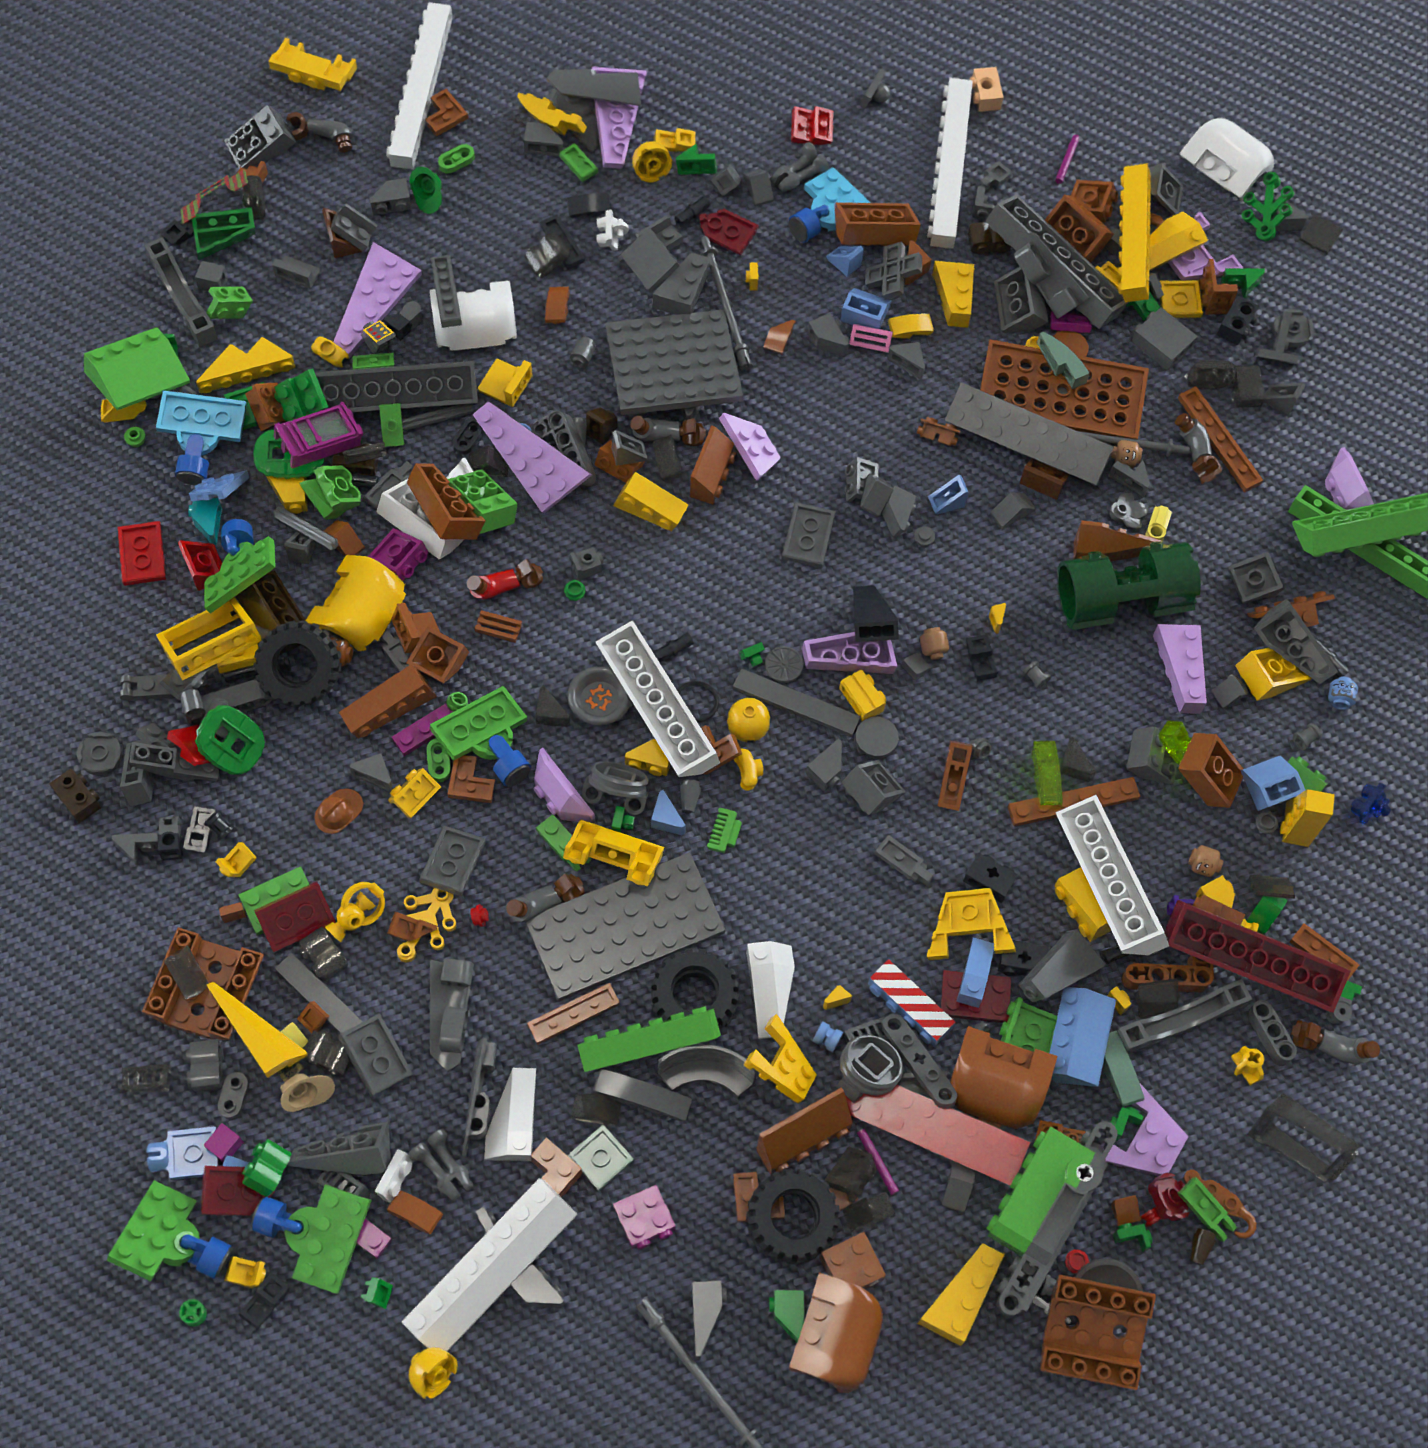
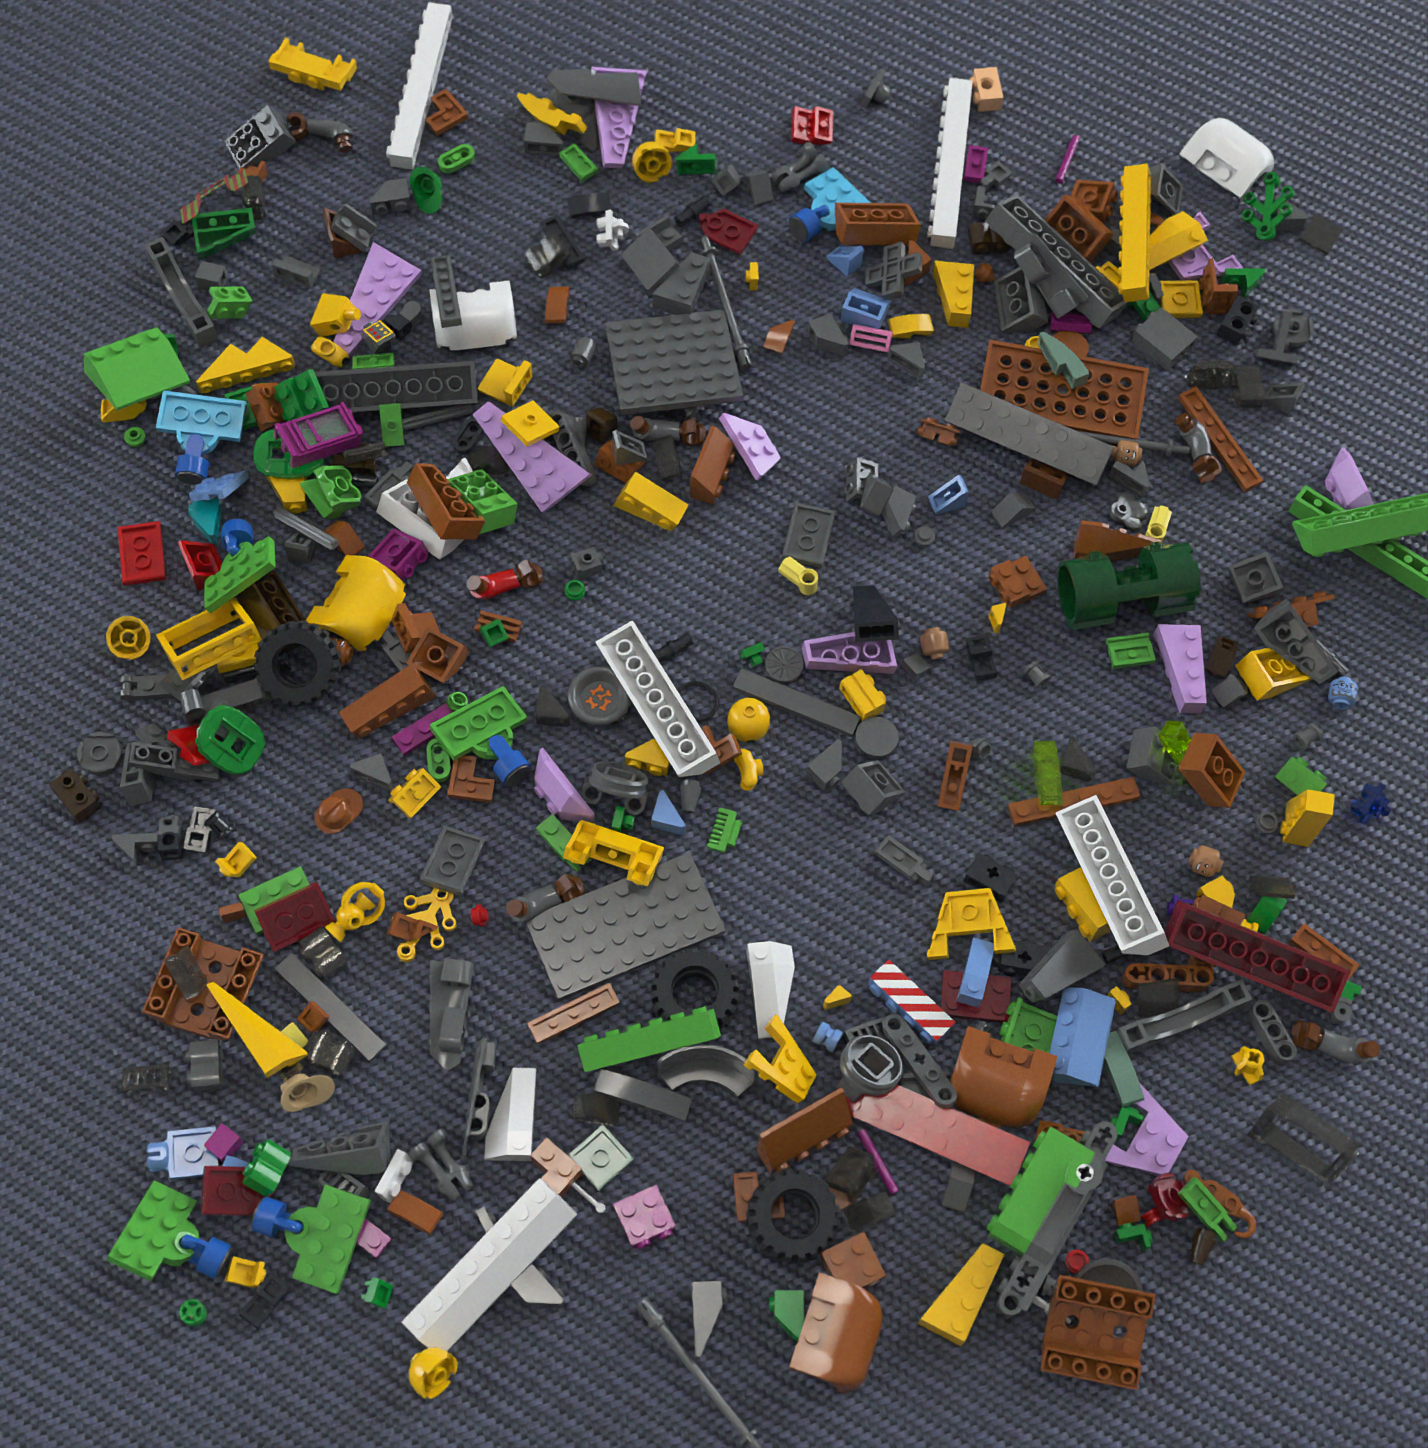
dark grey plate [218,1072,249,1120] -> none
dark grey tile [338,1013,413,1097] -> none
medium blue slope [1241,756,1306,811] -> none
none -> yellow cylinder [106,616,151,659]
none -> yellow torso [310,293,361,337]
none -> green slope [478,619,509,647]
none -> yellow plate [500,401,560,447]
none -> white hinge [572,1182,605,1213]
none -> light yellow piece [778,557,818,595]
none -> magenta plate [963,145,988,183]
none -> dark orange plate [974,263,995,283]
none -> dark orange plate [989,556,1047,609]
none -> bright green plate [1106,633,1156,669]
none -> dark brown slope [1205,634,1238,677]

